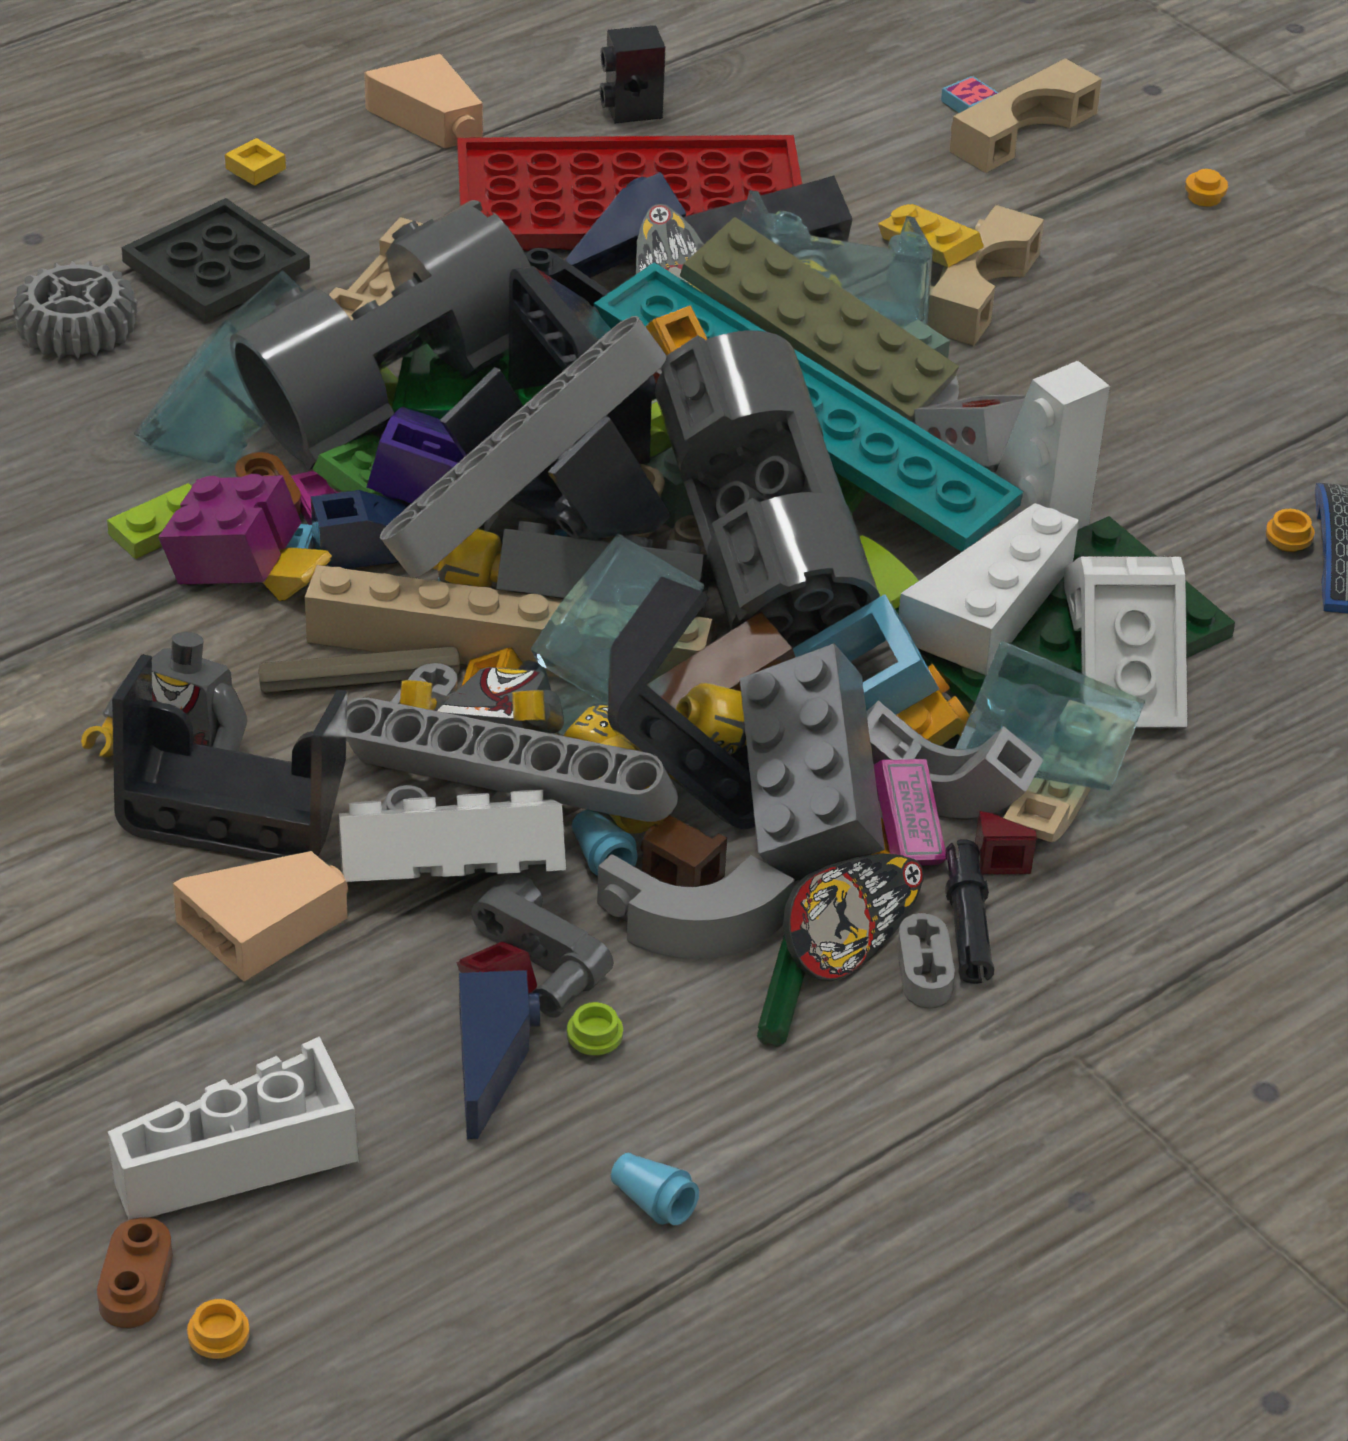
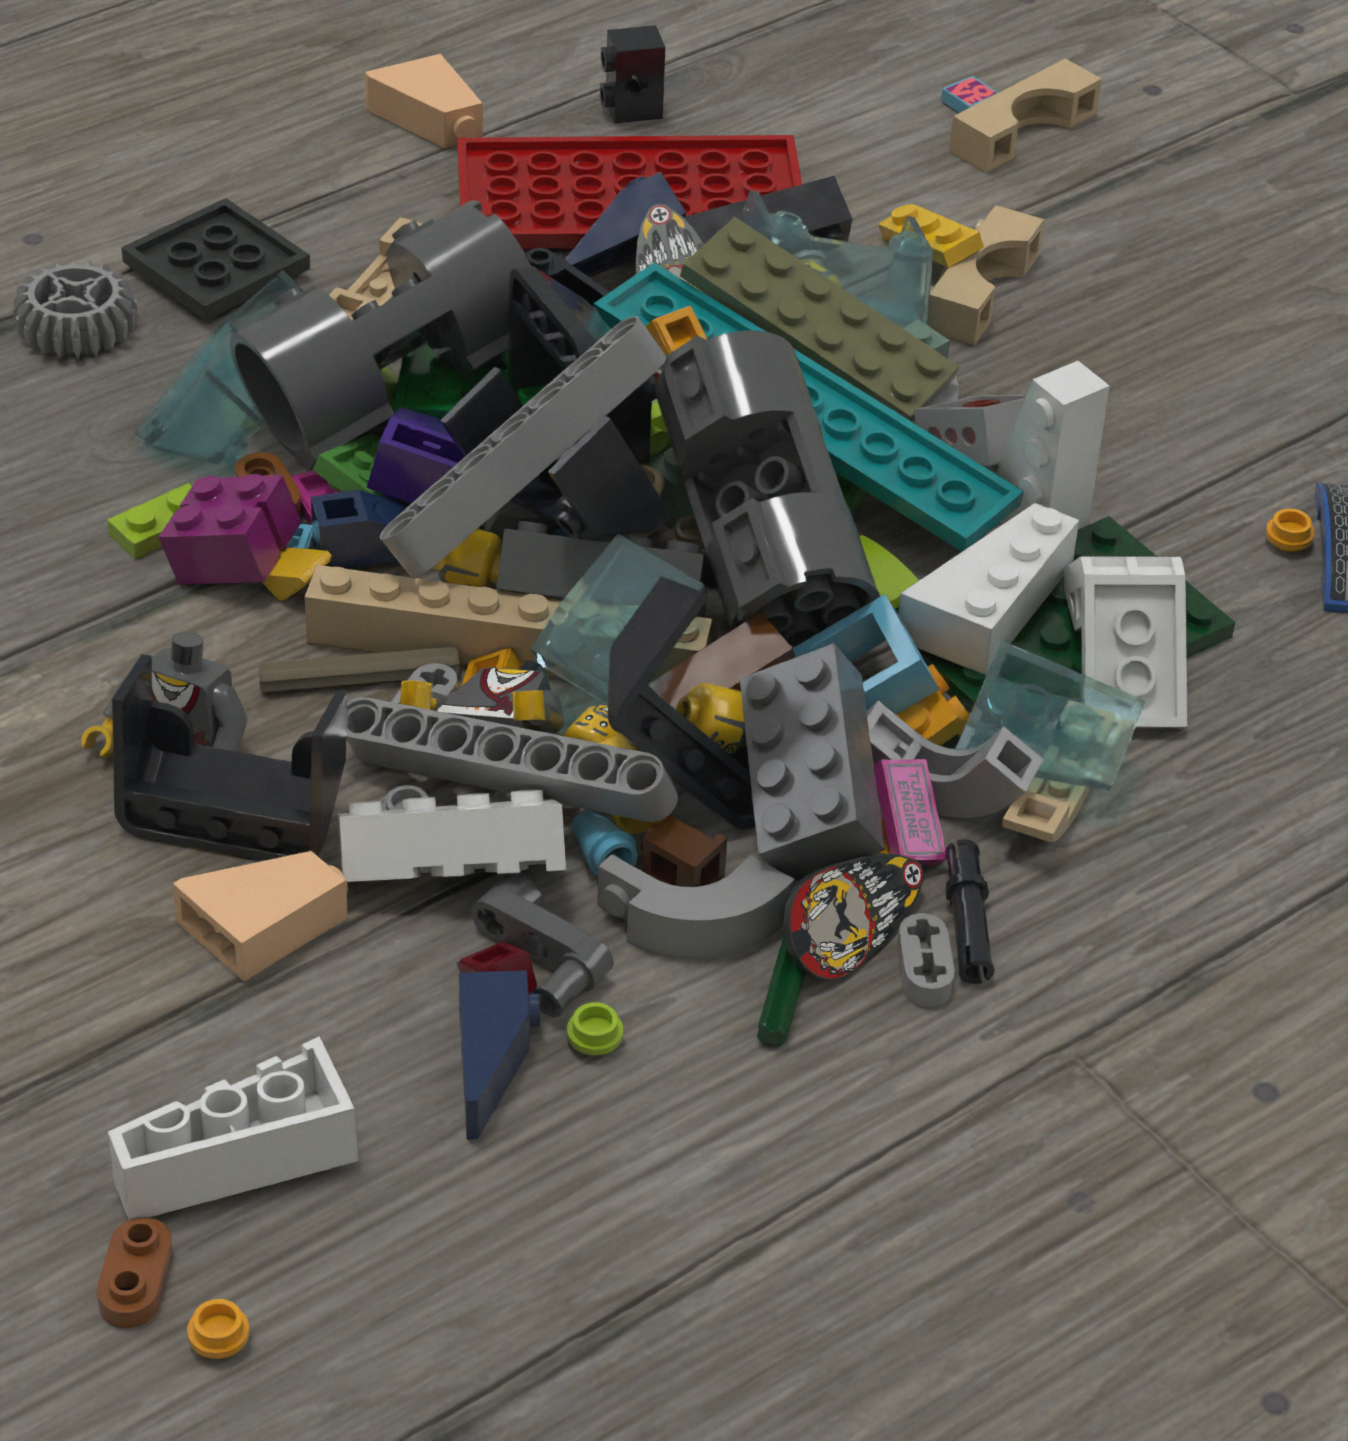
yellow plate [225,138,286,186] -> none
medium azure cone [611,1153,699,1225] -> none
dark red slope [975,811,1037,874] -> none
light orange plate [1185,169,1228,207] -> none

